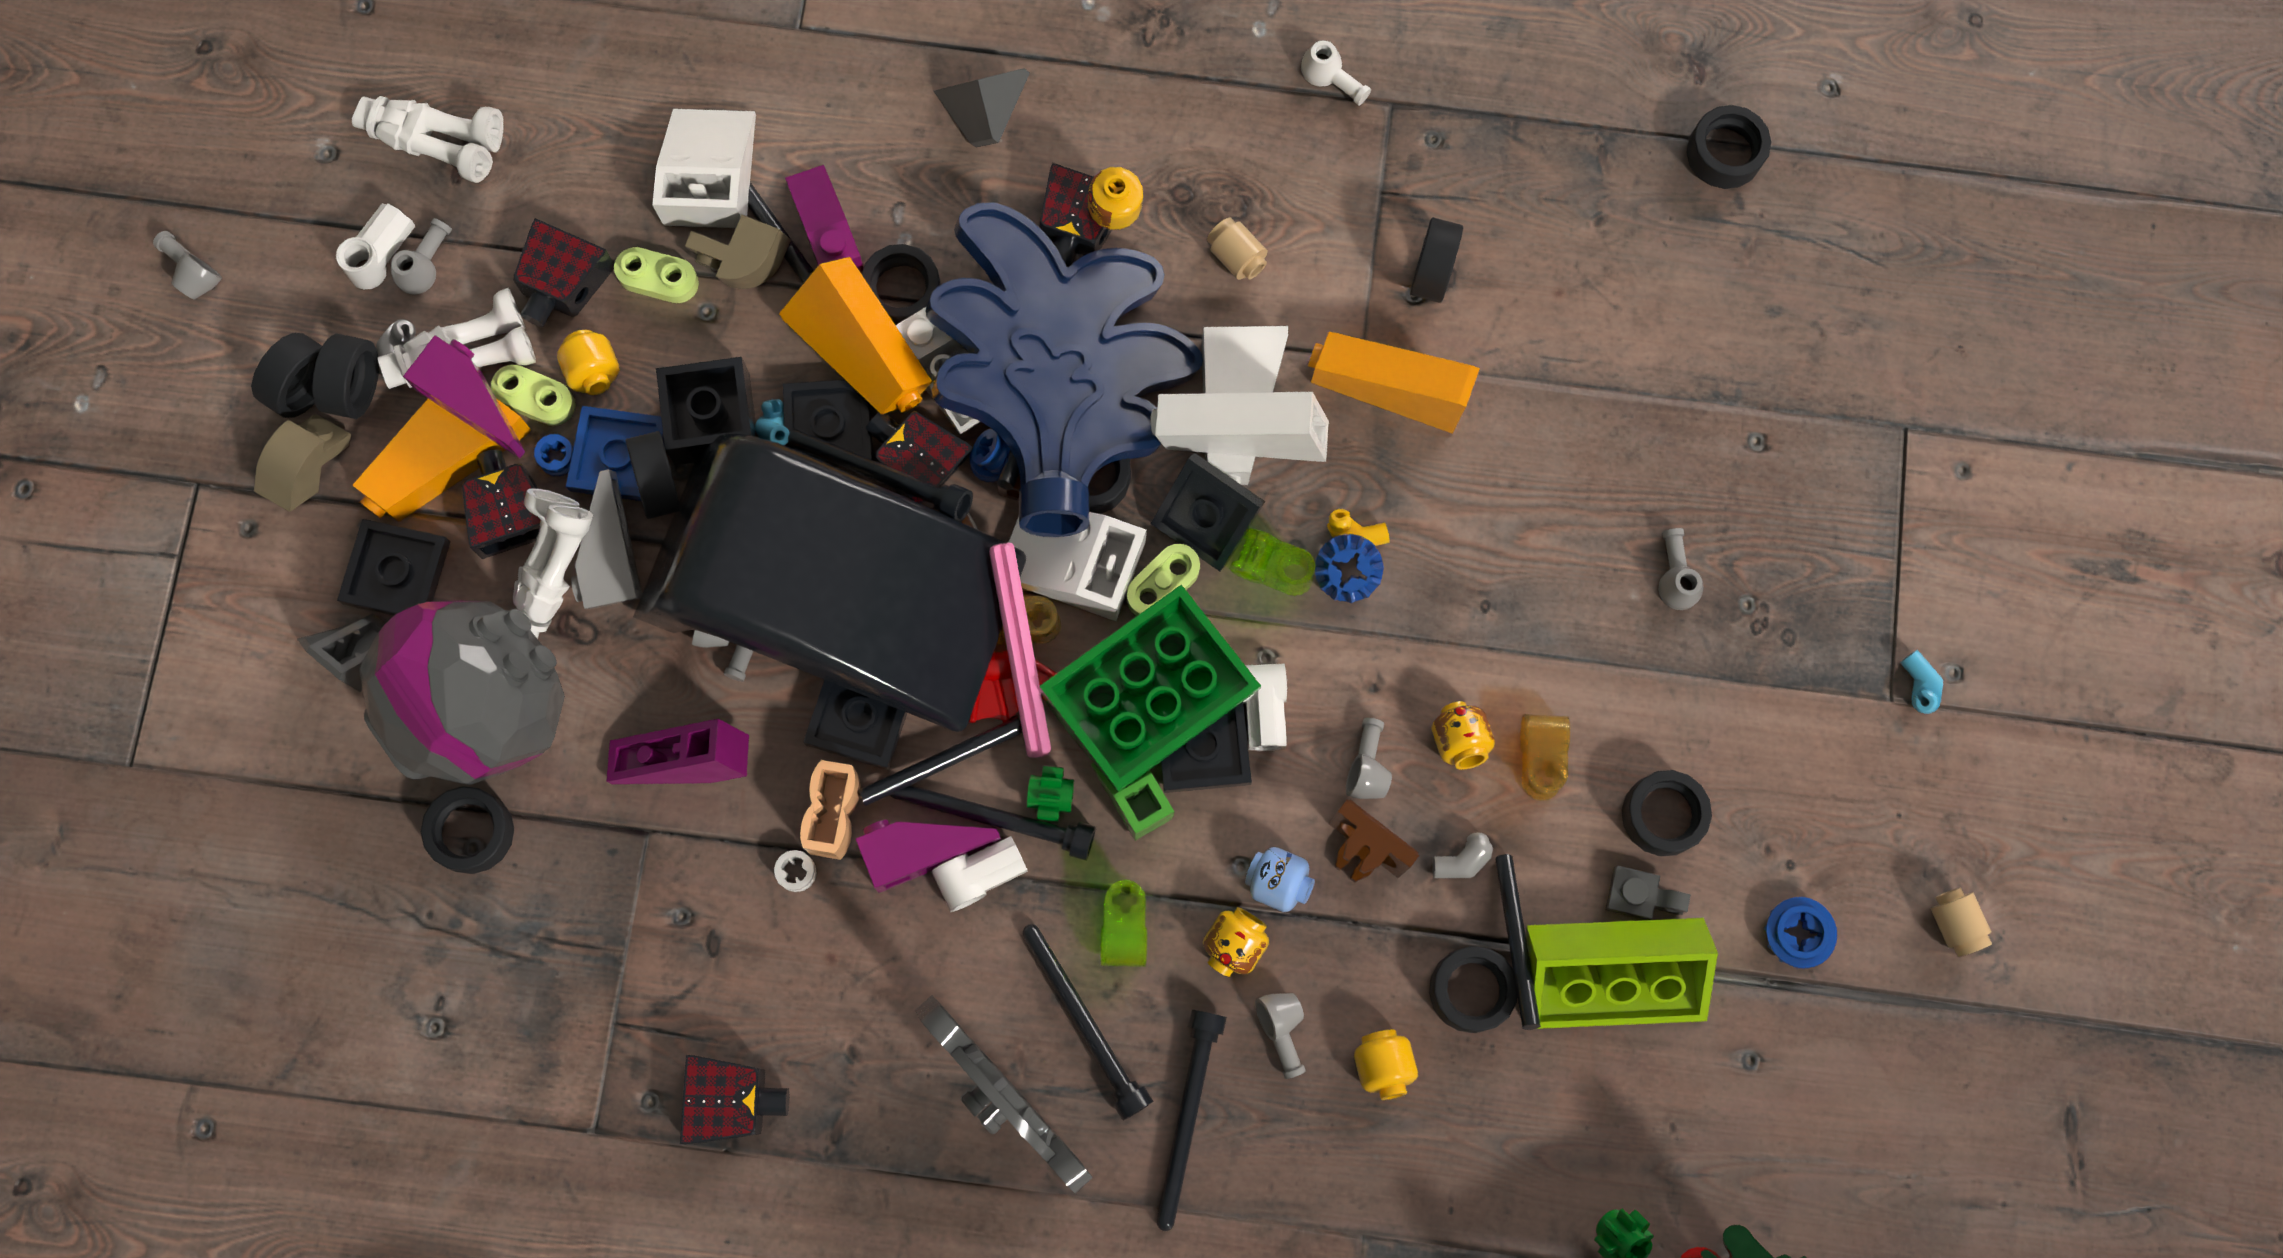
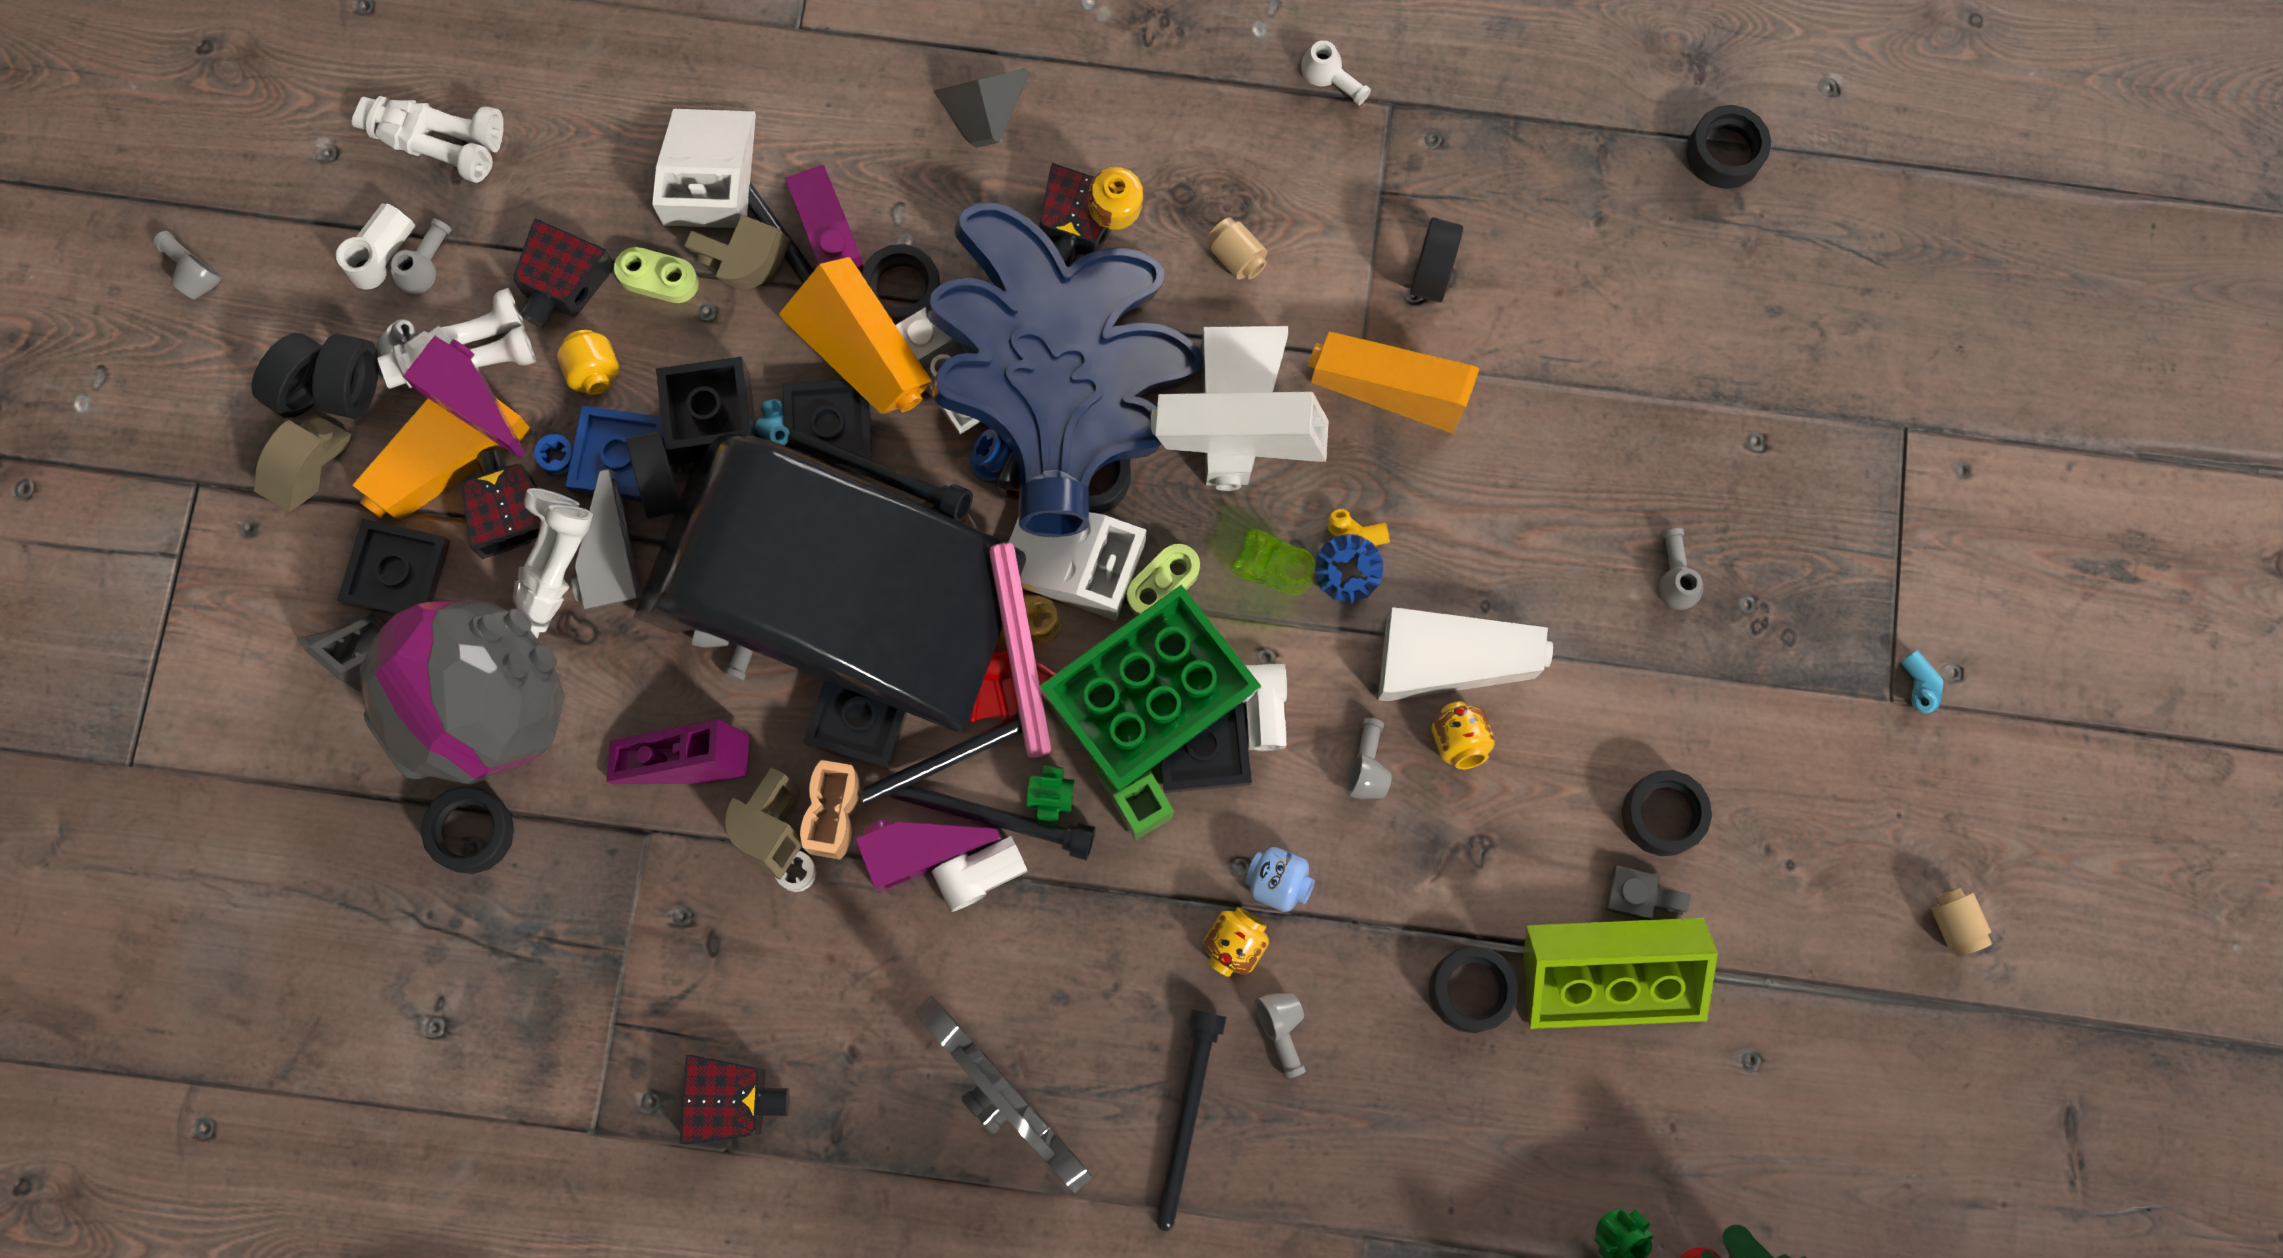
yellowish green plate [491,364,576,426] -> none
torso [865,411,973,504] -> none
black piece [1023,924,1154,1121] -> none
clear neon green piece [1101,880,1147,967] -> none
black plate [1150,453,1266,572] -> none
reddish brown piece [1329,799,1420,883] -> none
yellow head [1354,1029,1418,1100] -> none
light grey arm [1432,832,1493,878] -> none
black bar [1495,854,1541,1030] -> none
clear yellow piece [1520,714,1570,801] -> none
blue gear [1764,897,1837,969] -> none
none -> dark tan brick [725,767,802,880]
none -> white slope [1378,607,1553,701]

